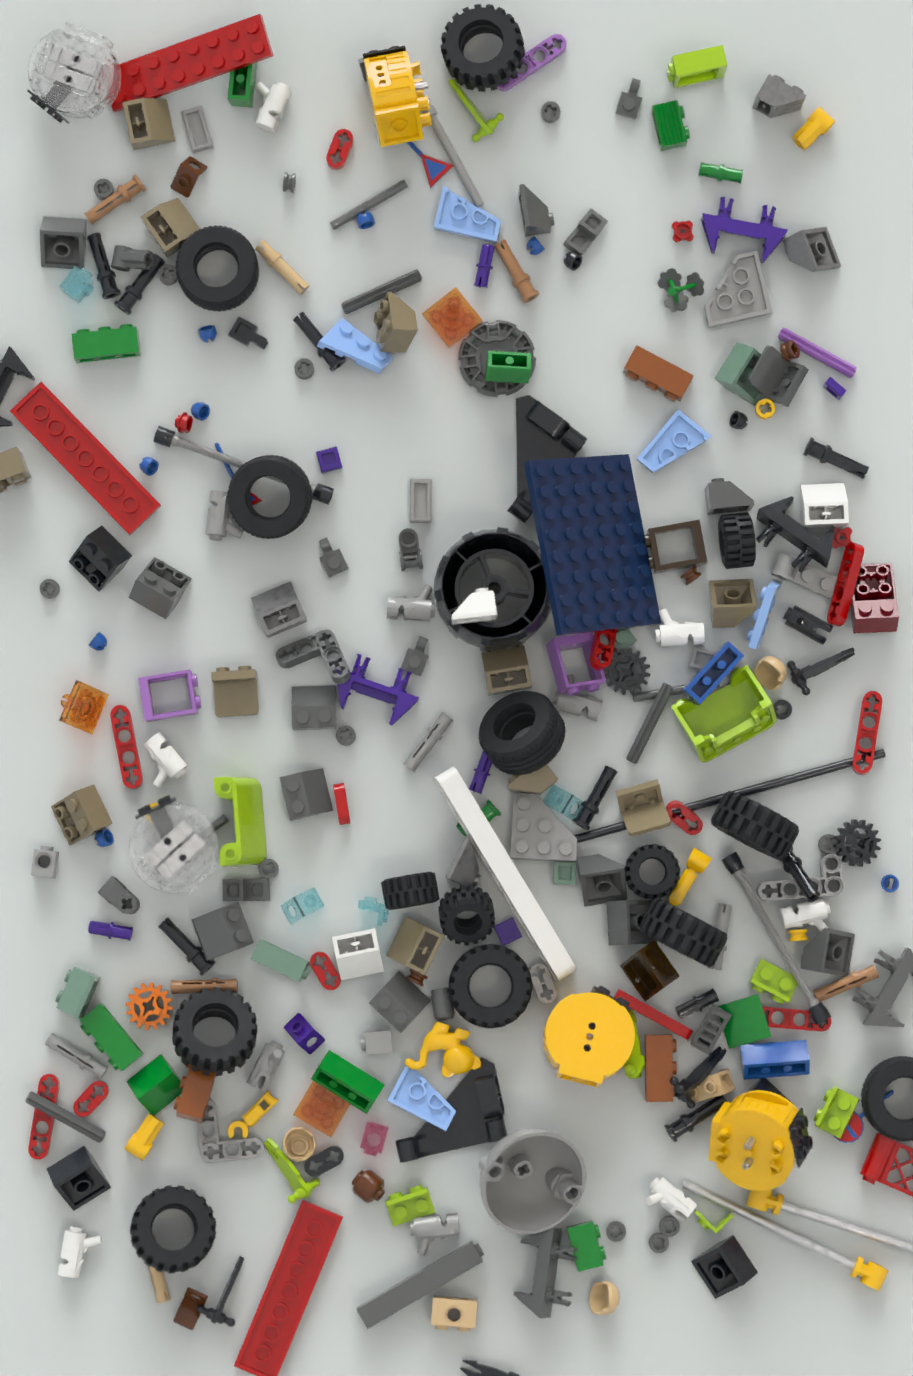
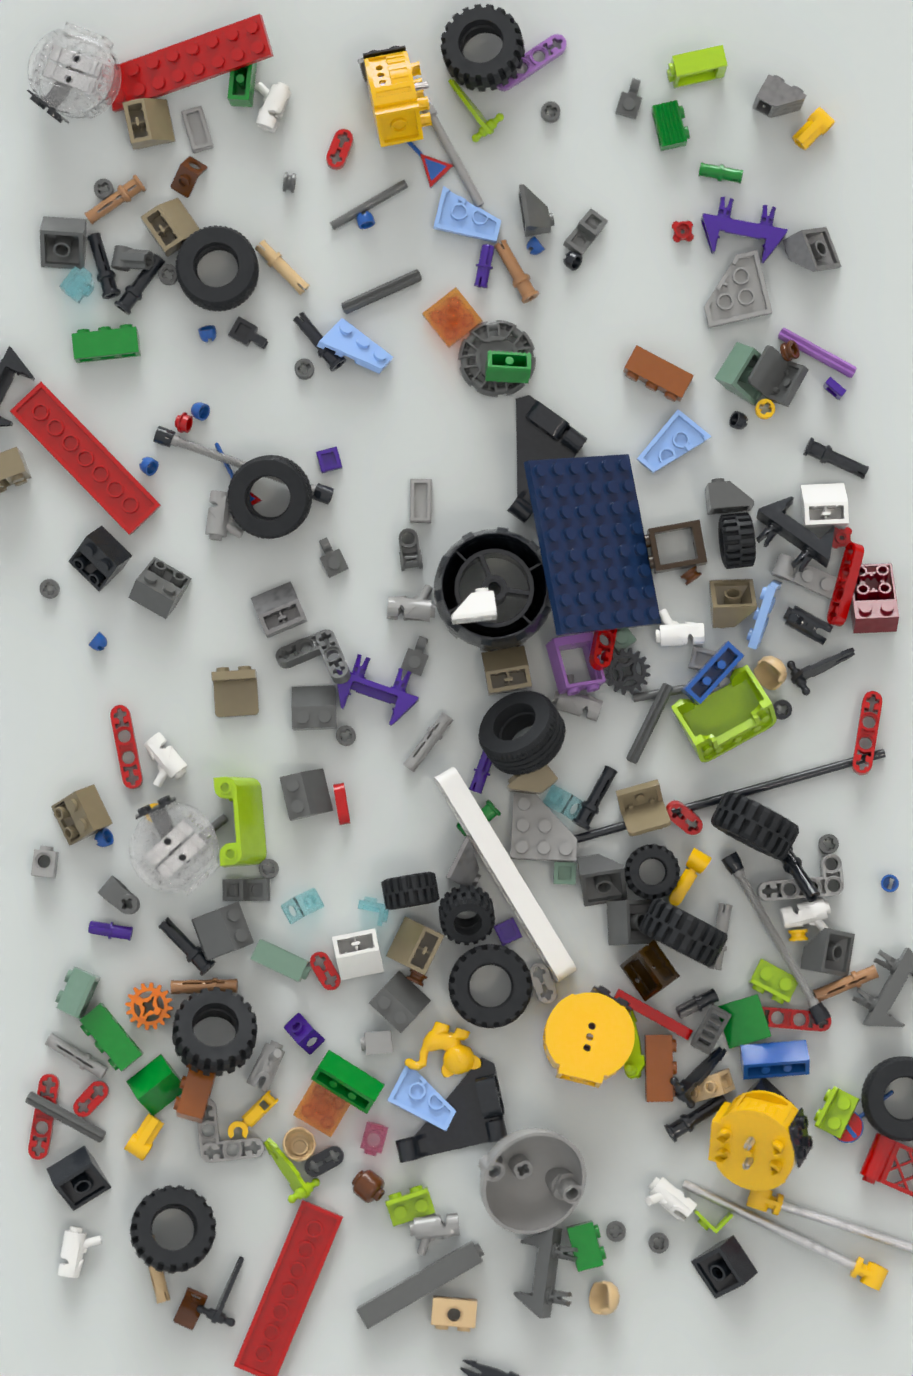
clear orange plate [59,680,109,735] -> none
medium lavender window [138,669,201,722] -> none
dark tan slope [374,292,418,353] -> none
dark grey piece [431,987,455,1021] -> none
dark grey plant [657,268,704,312] -> none
dark grey bush [659,1216,680,1237] -> none
black gear [833,819,881,867] -> none

